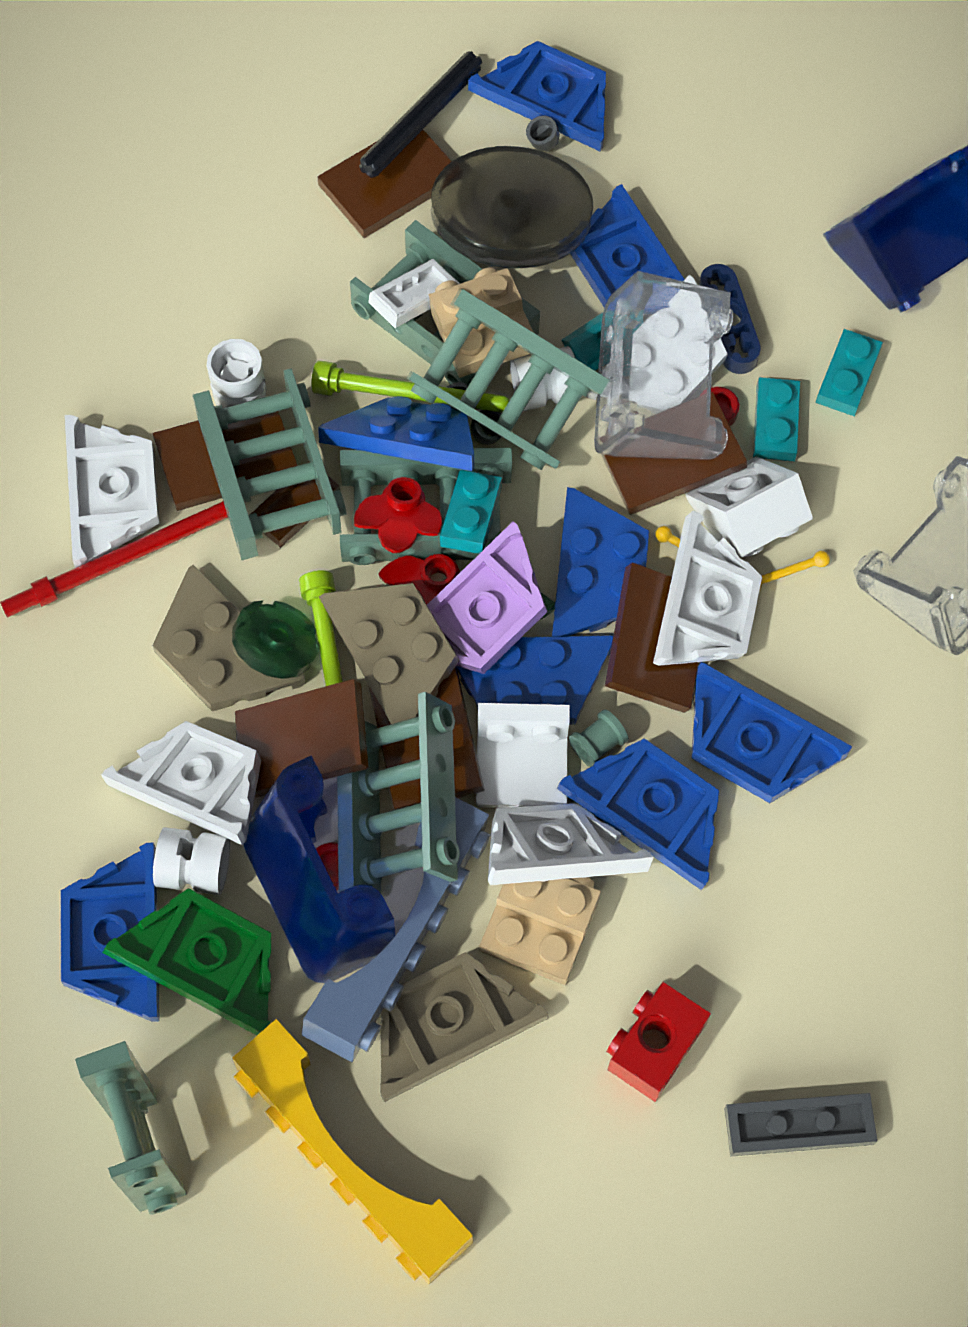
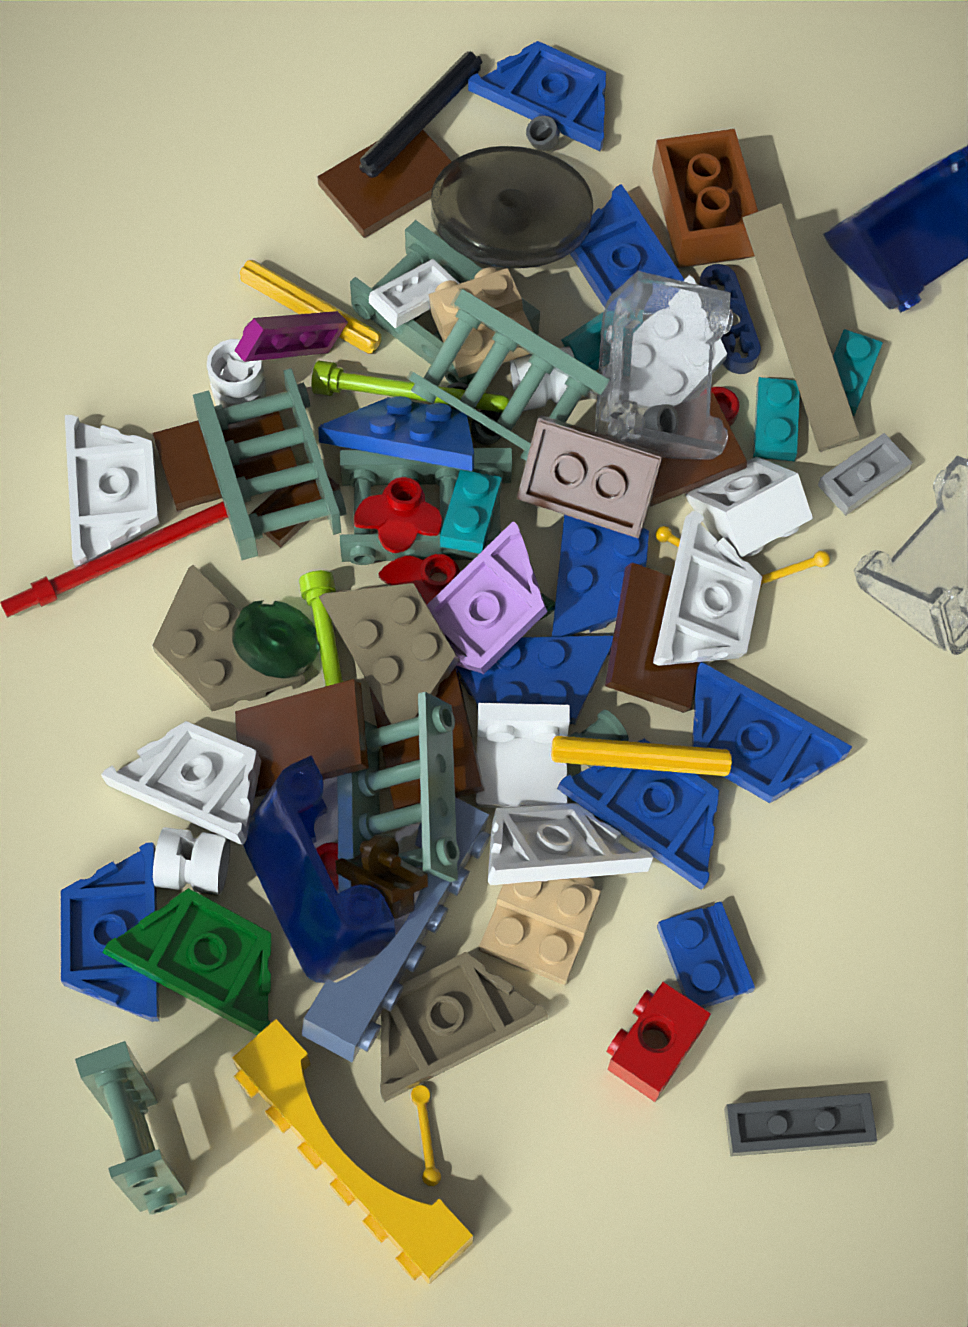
none -> magenta plate [234,311,348,362]
none -> yellow axle [240,260,381,354]
none -> dark brown hips [335,833,428,919]
none -> yellow hinge [411,1085,441,1186]
none -> tile [517,415,665,538]
none -> yellow axle [551,736,732,776]
none -> dark grey hinge [641,404,679,439]
none -> dark orange brick [652,129,758,268]
none -> blue plate [657,902,755,1008]
none -> dark tan tile [742,203,860,452]
none -> light grey plate [818,433,912,516]

